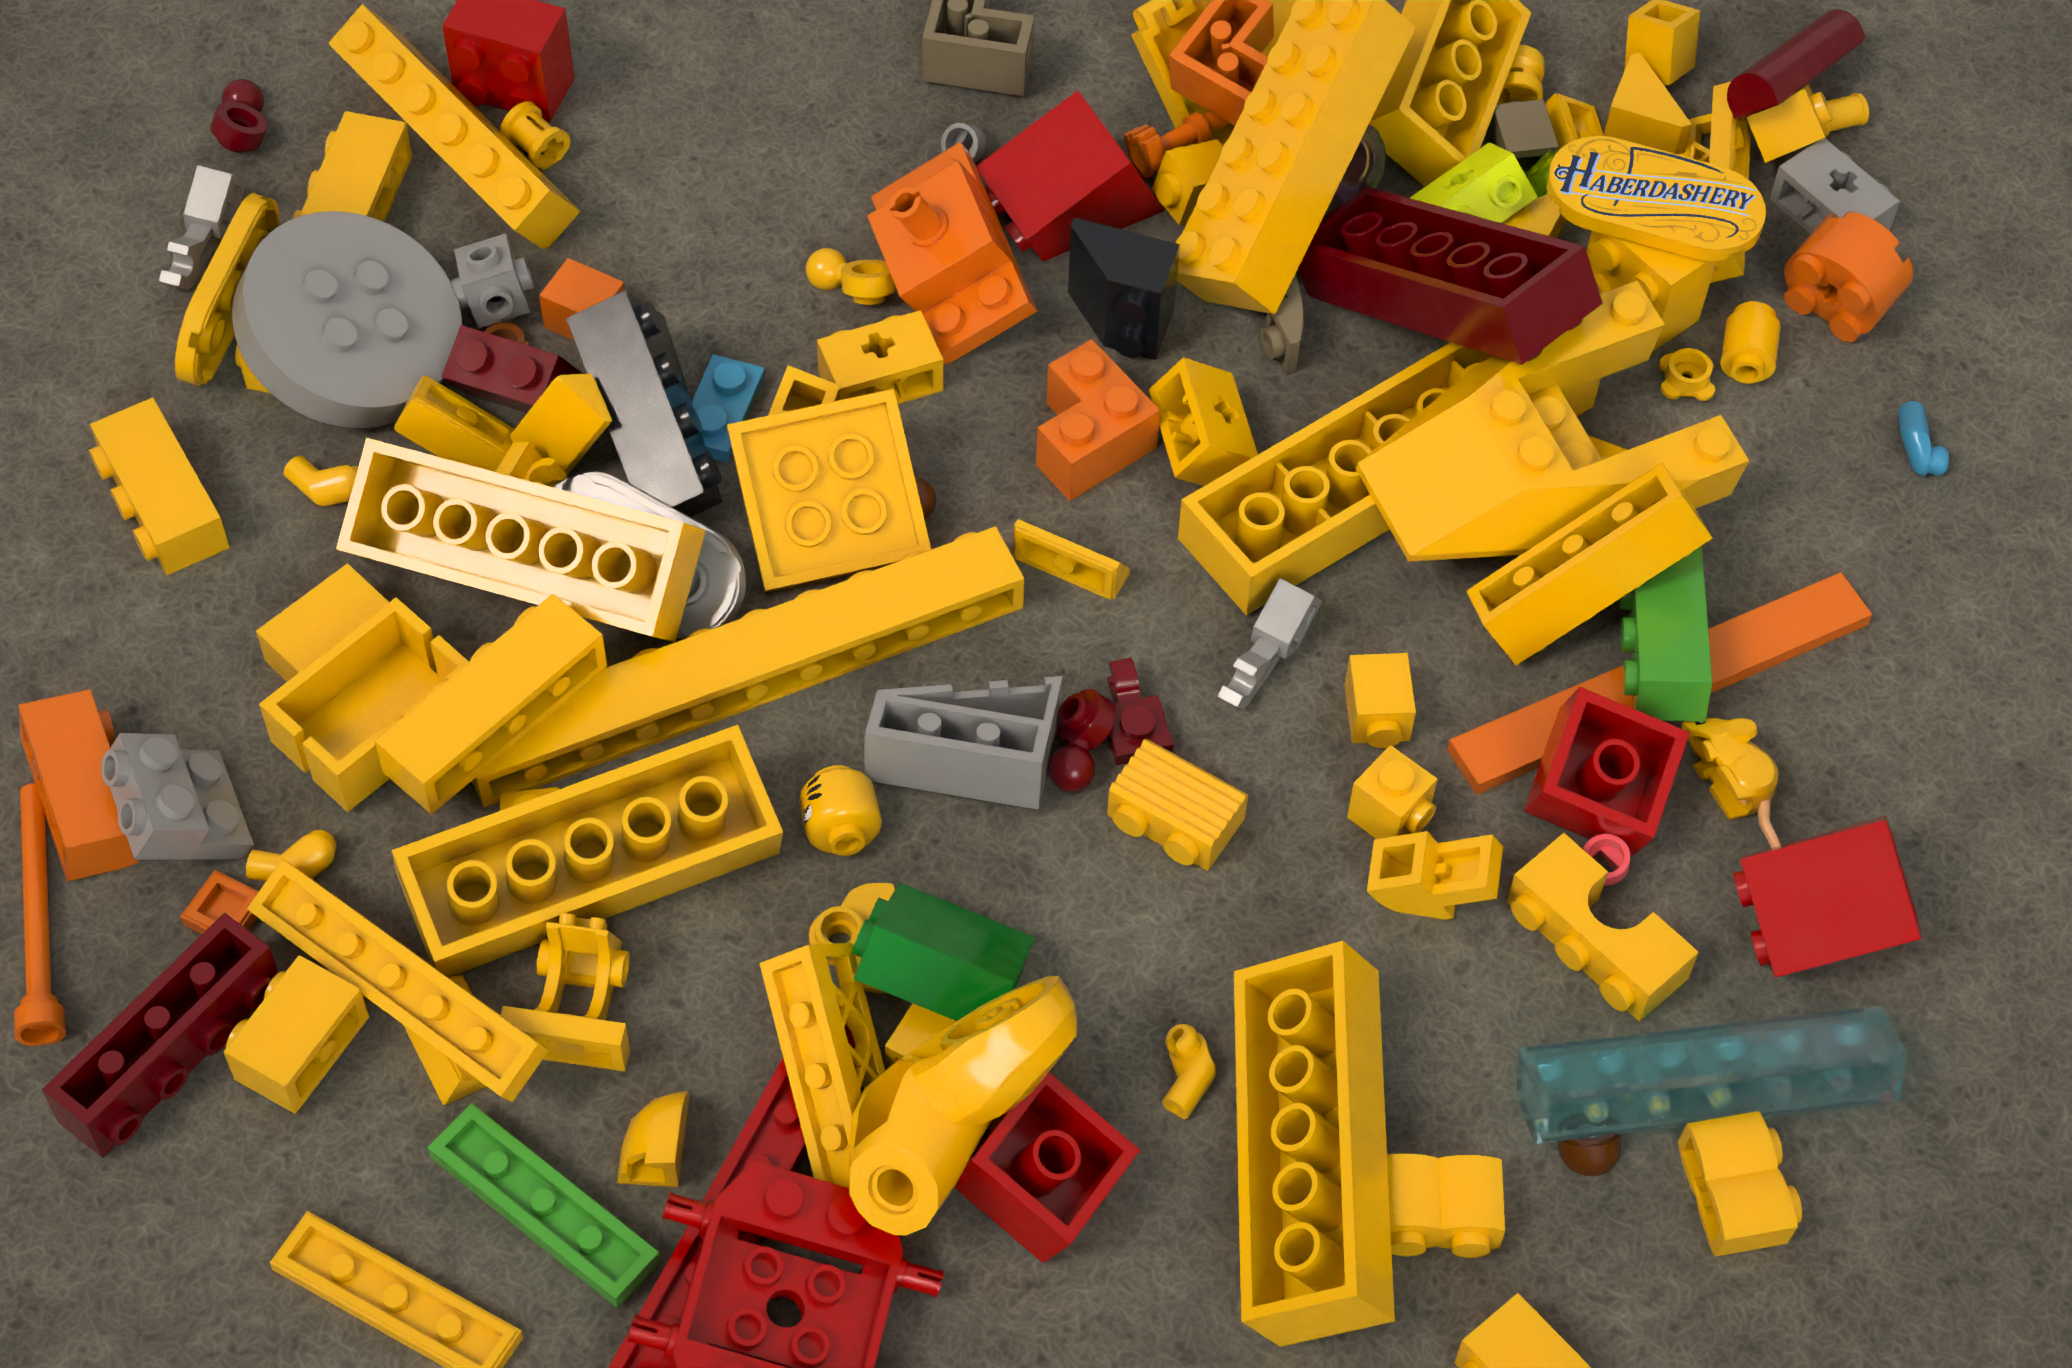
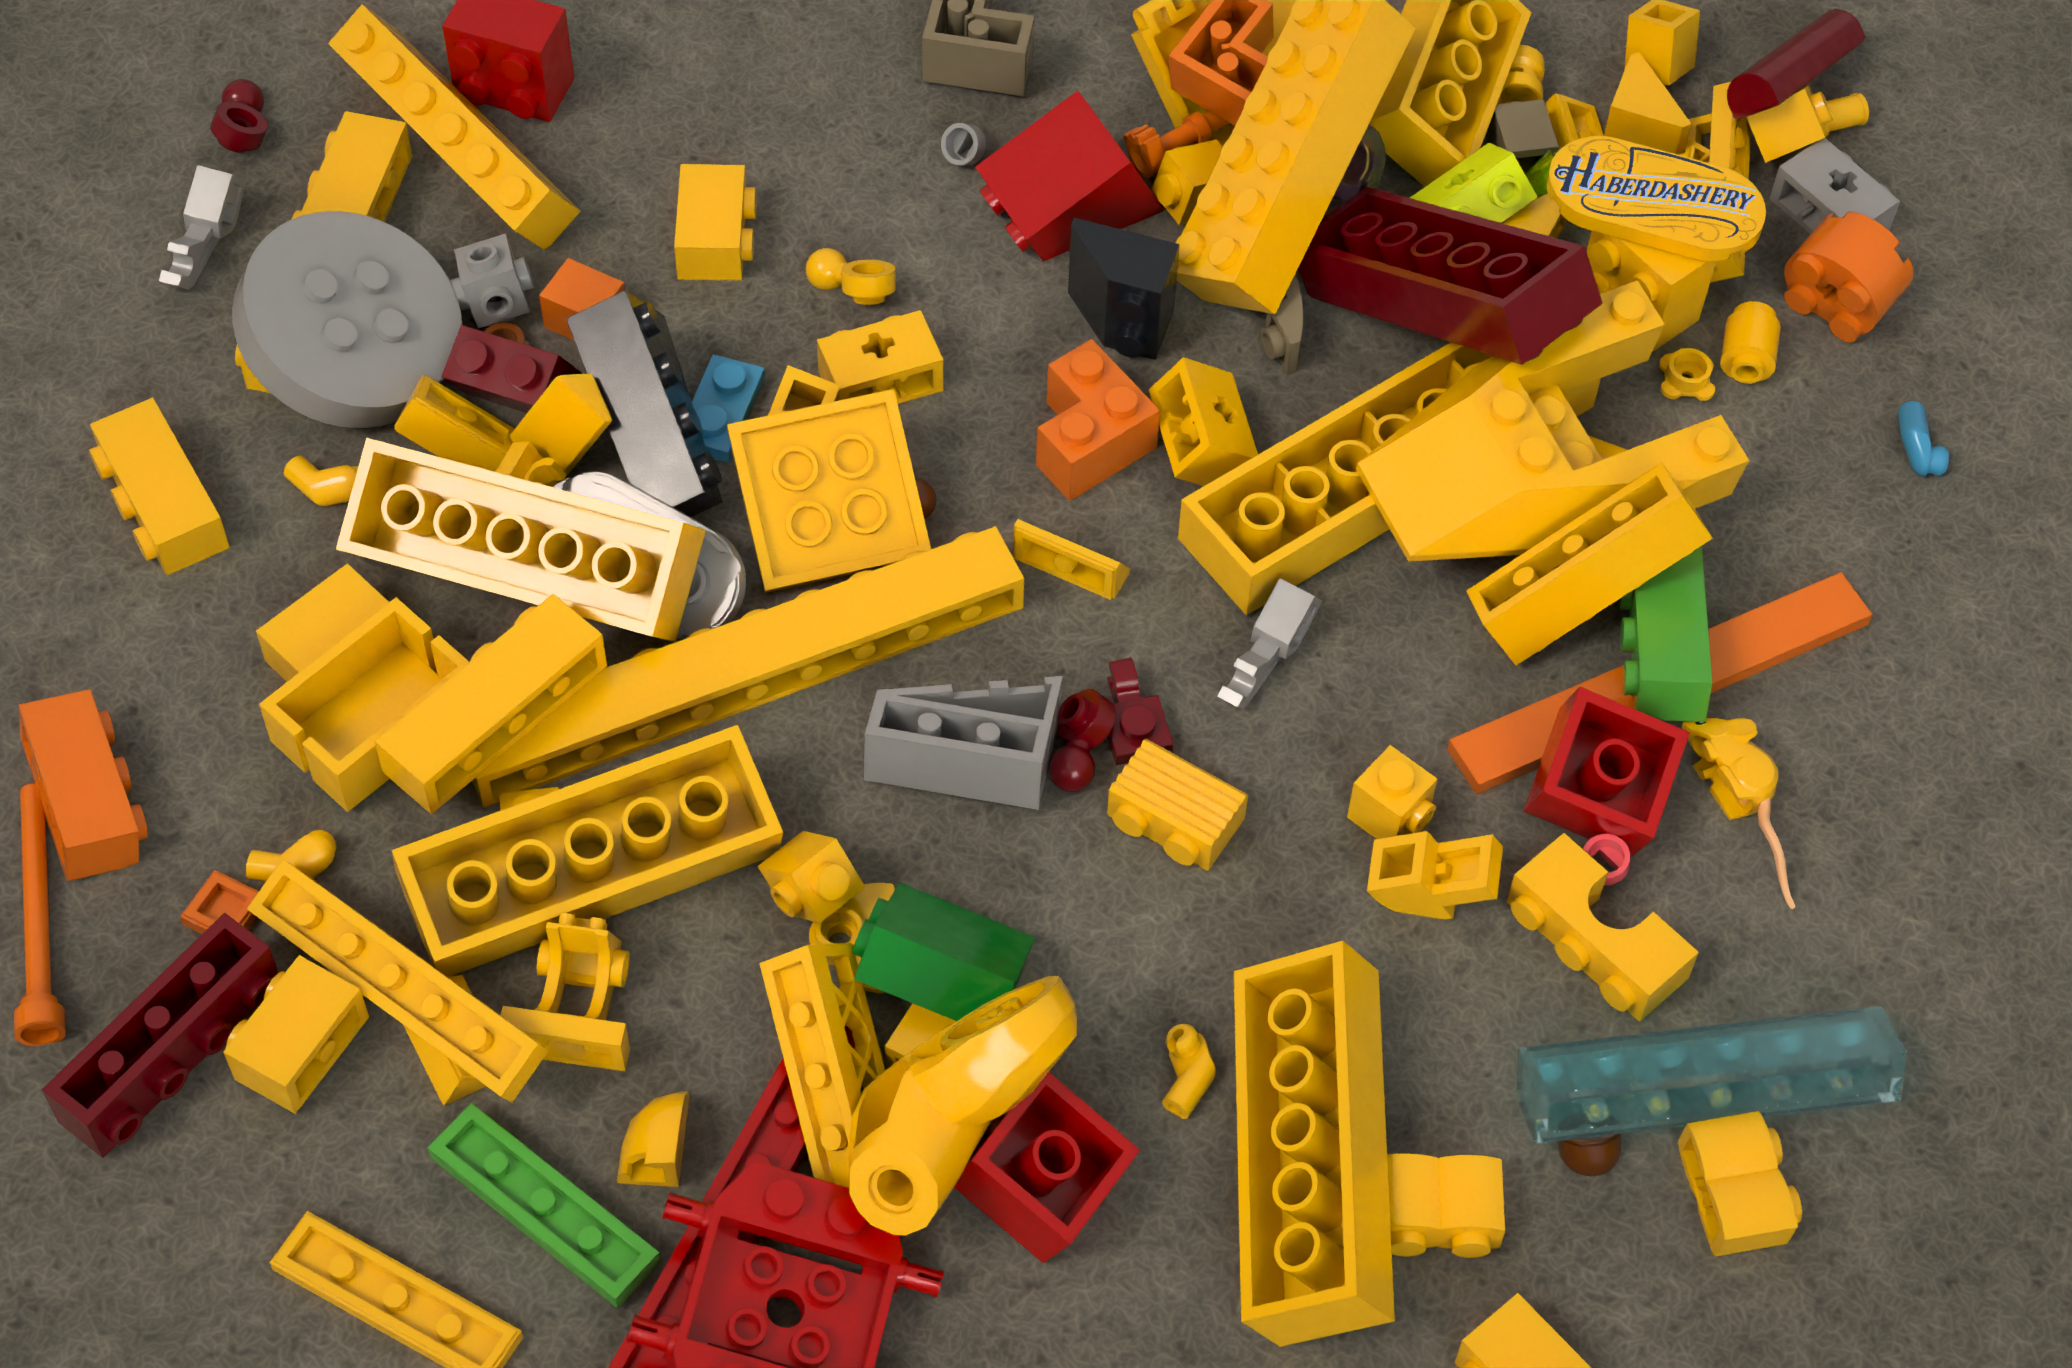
light grey plate [101,733,254,860] -> none
yellow tile [175,192,280,386] -> none
yellow bush [500,101,571,170] -> none
yellow head [799,765,882,856] -> none
orange brick [867,142,1038,364] -> none
yellow brick [1344,653,1416,748] -> none
red slope [1733,815,1921,978] -> none
none -> yellow brick [674,164,757,280]
none -> yellow brick [758,831,865,924]

